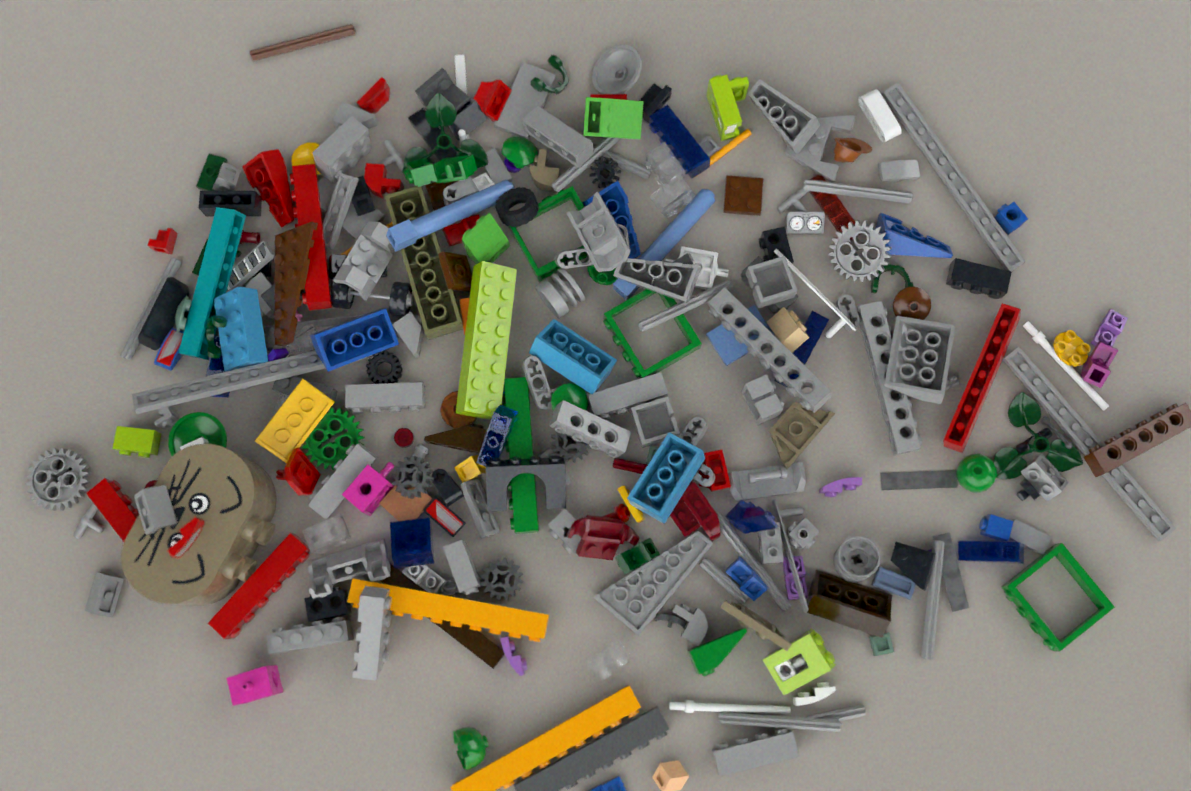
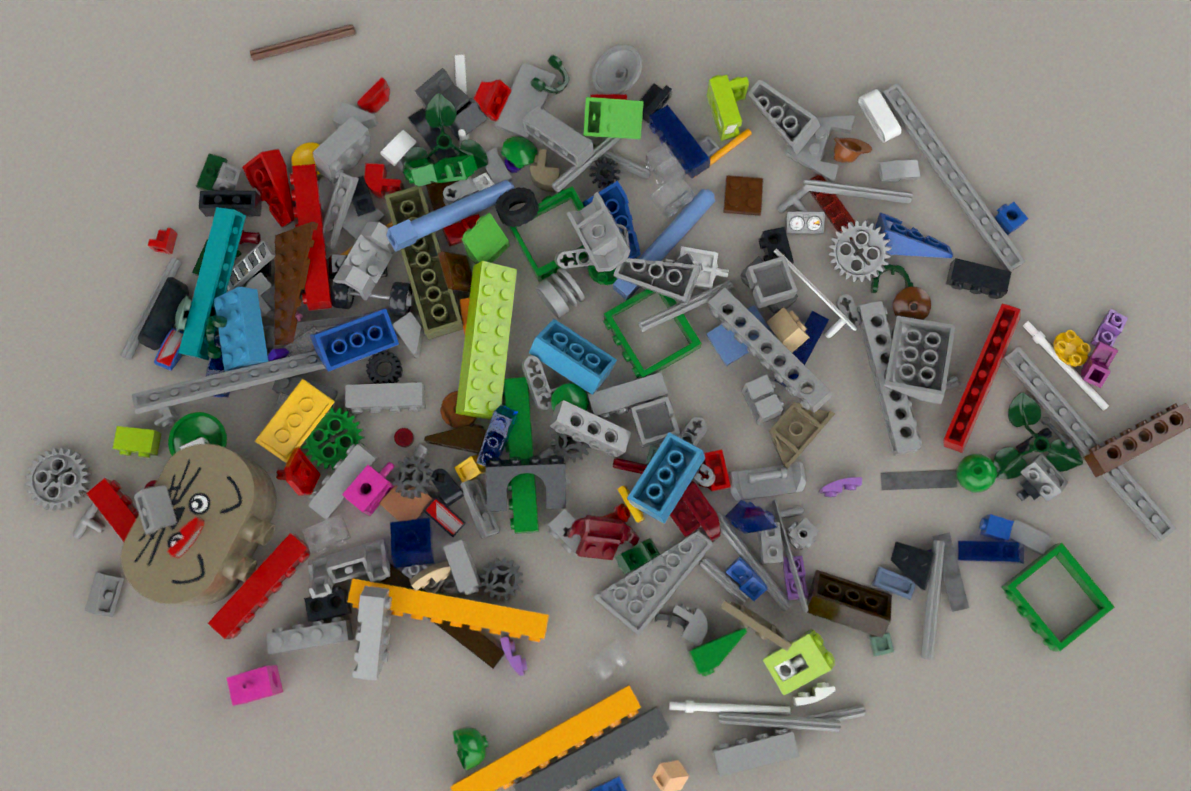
light grey wheel [833,536,881,583] -> none
none -> white slope [380,130,417,166]
none -> tan slope [410,561,451,591]

